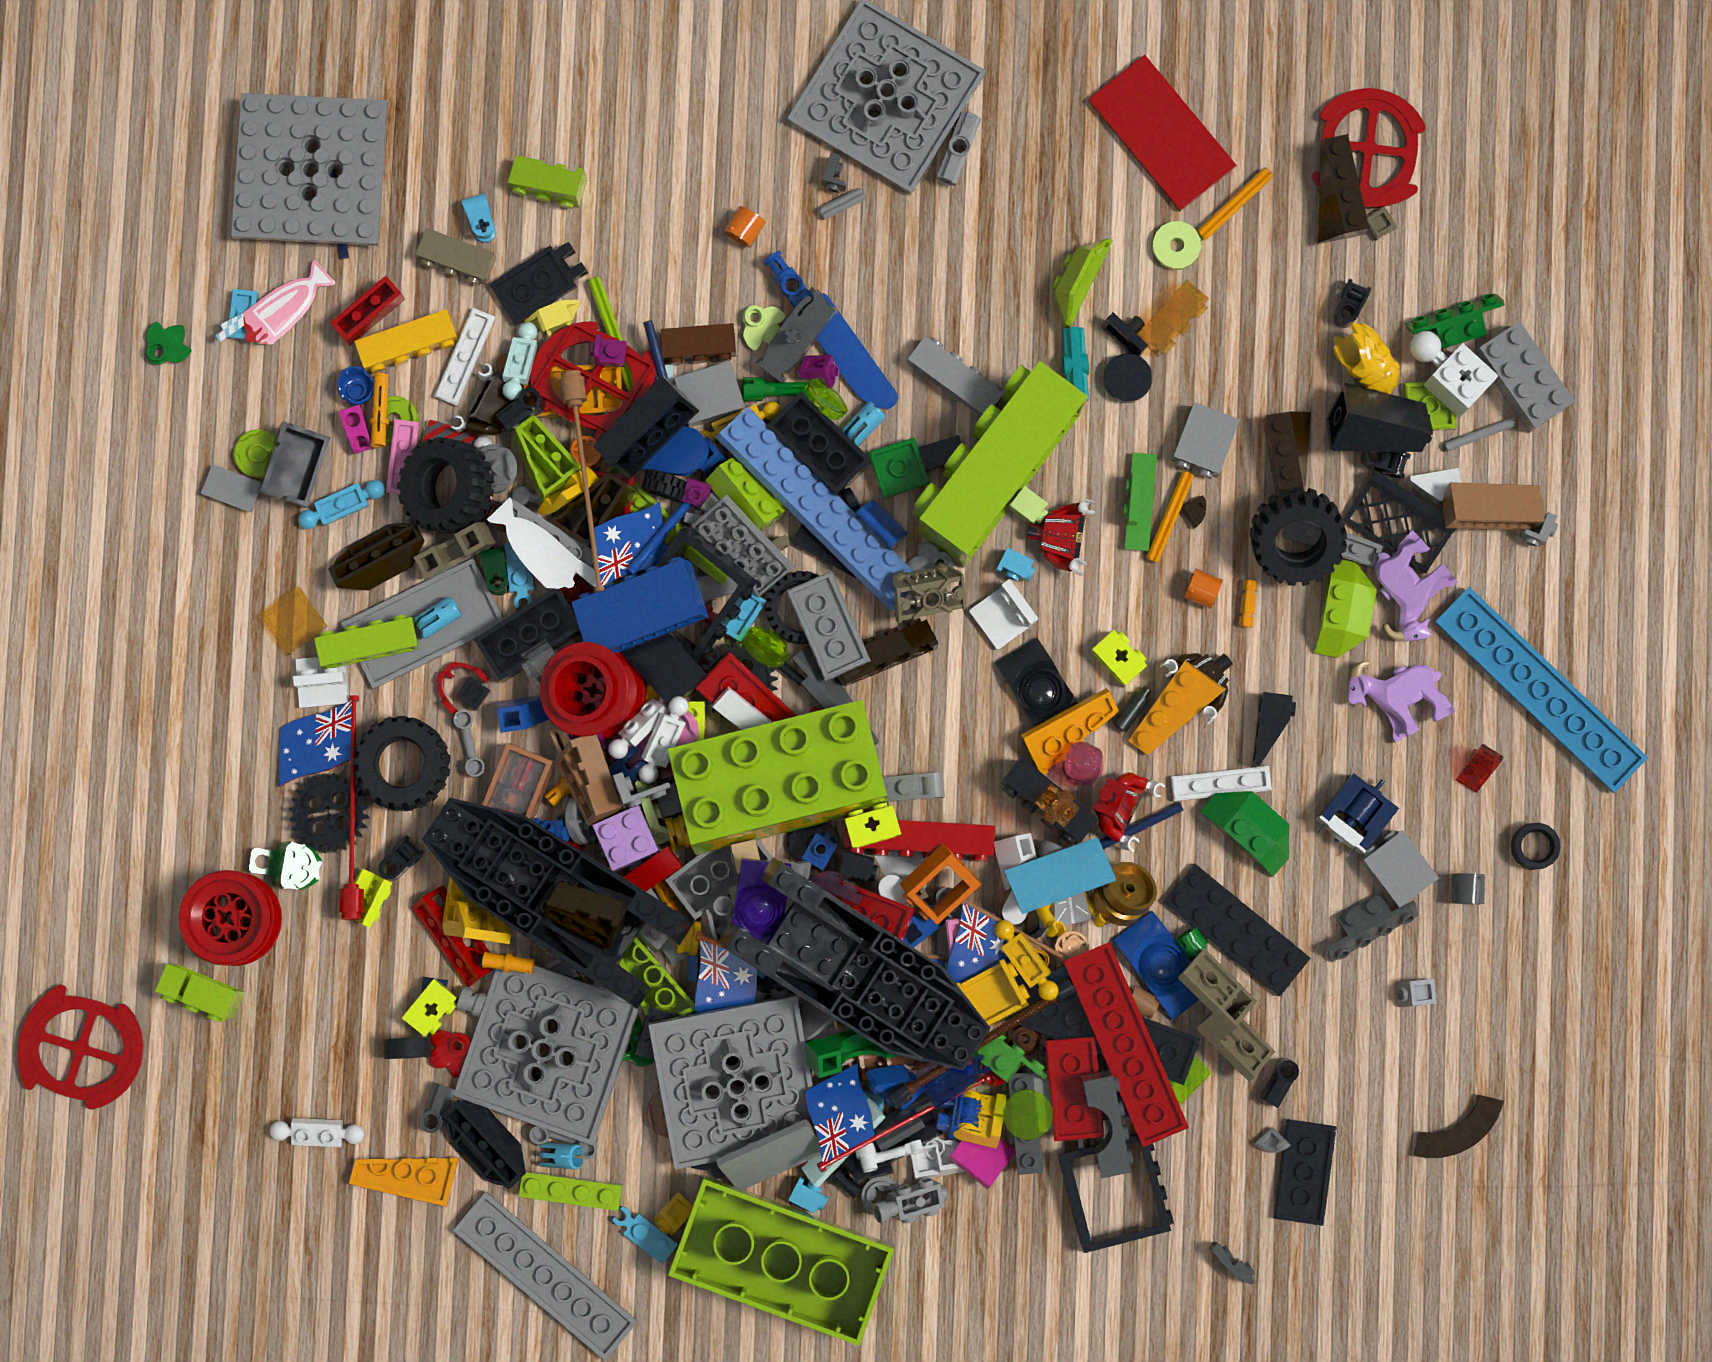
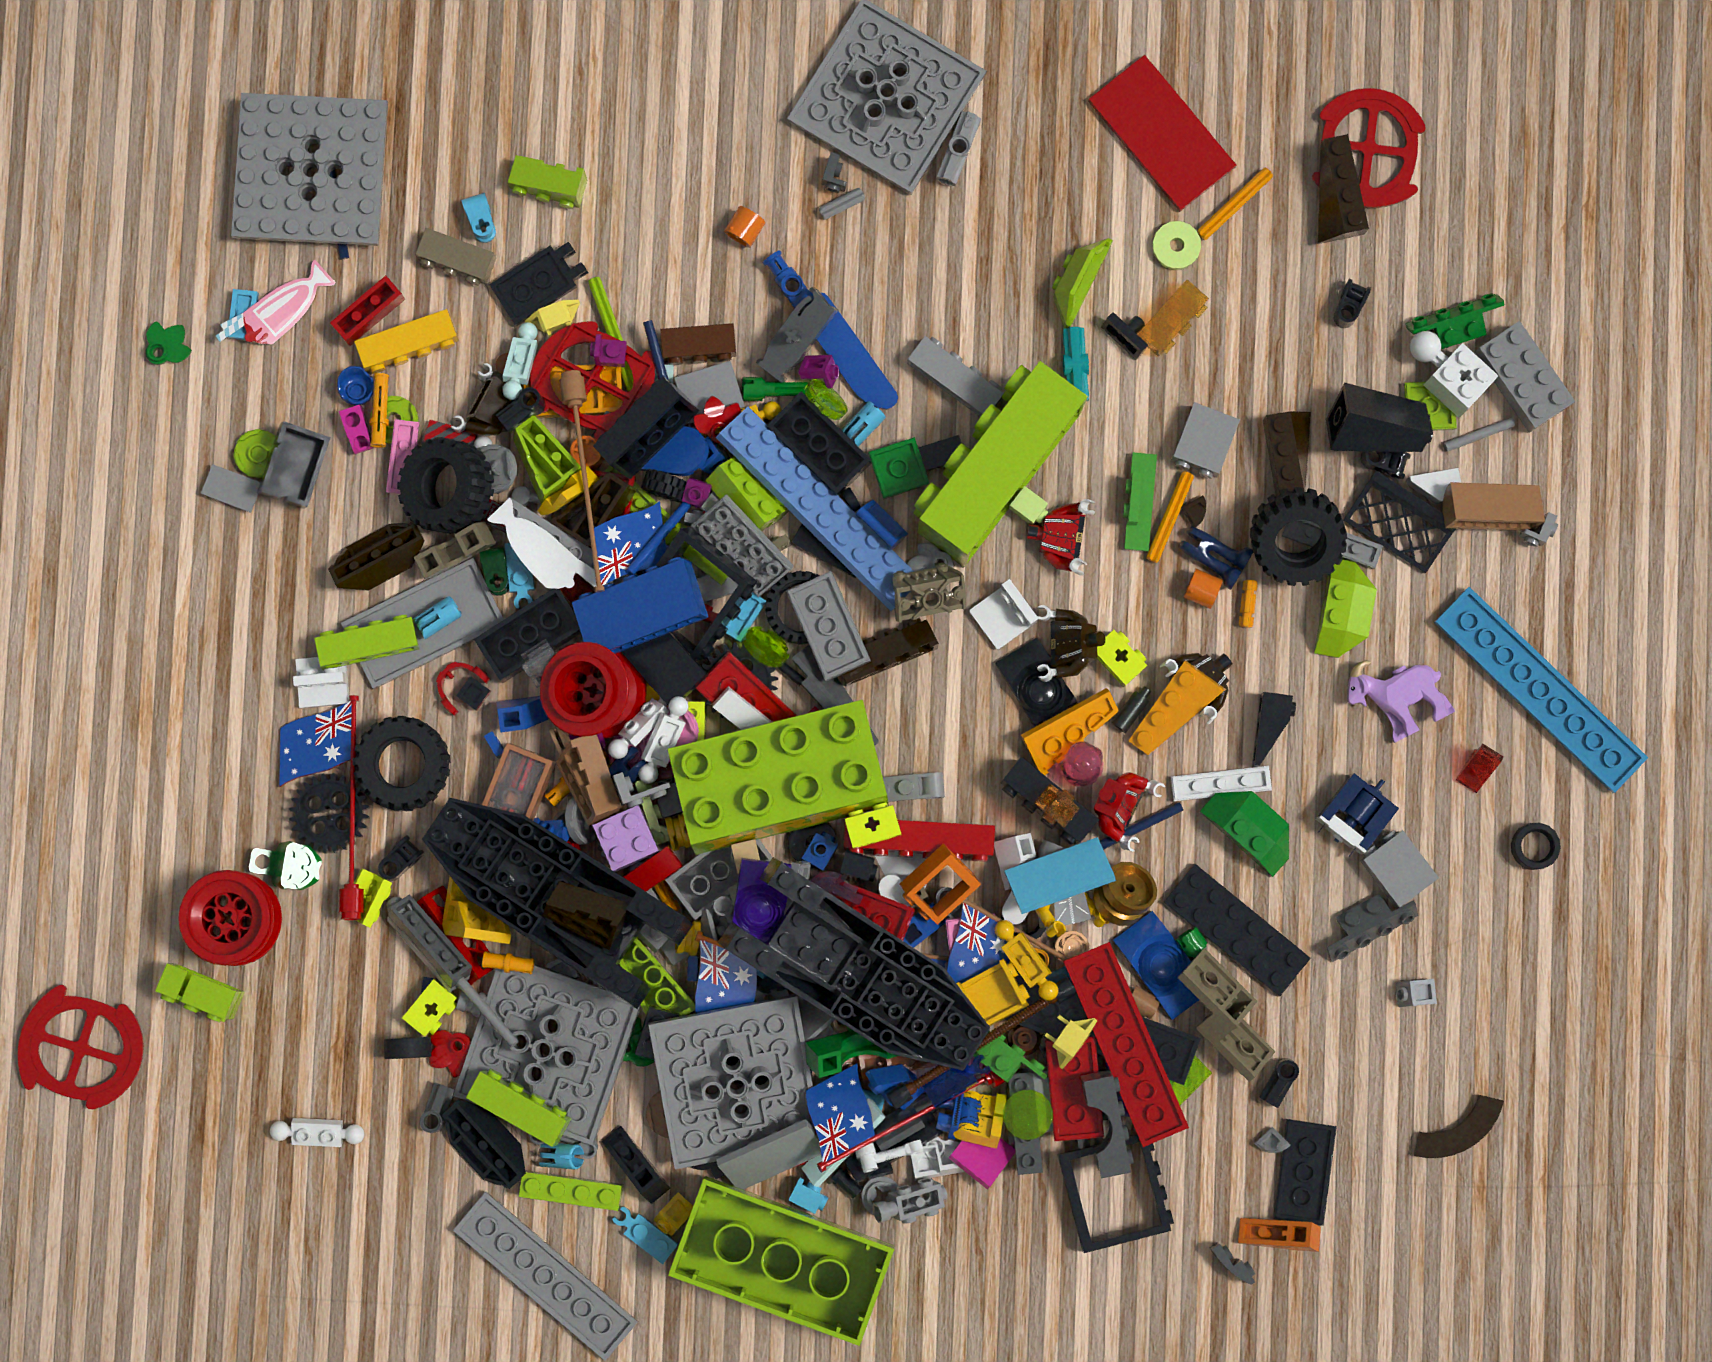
clear yellow tile [259,586,328,655] -> none
medium azure plate [298,480,385,529] -> none
light orange wing [349,1158,459,1207] -> none
white tile [434,307,496,407] -> none
light grey bar [453,710,485,778] -> none
yellowish green plate [742,305,786,351] -> none
medium azure brick [996,548,1035,582] -> none
black tile [1103,353,1153,403] -> none
yellow head [1333,322,1400,394] -> none
dark tan tile [1367,207,1397,241] -> none
lavender animal [1374,530,1458,641] -> none
dark grey piece [1452,873,1485,905] -> none
none -> dark grey piece [387,894,519,1048]
none -> lime brick [466,1069,572,1147]
none -> blue tile [484,731,504,759]
none -> black slope [602,1126,671,1204]
none -> red plate [694,396,741,444]
none -> dark brown torso [1037,605,1106,682]
none -> light yellow piece [1045,1015,1097,1069]
none -> dark blue piece [1179,526,1254,590]
none -> orange slope [1238,1218,1321,1252]

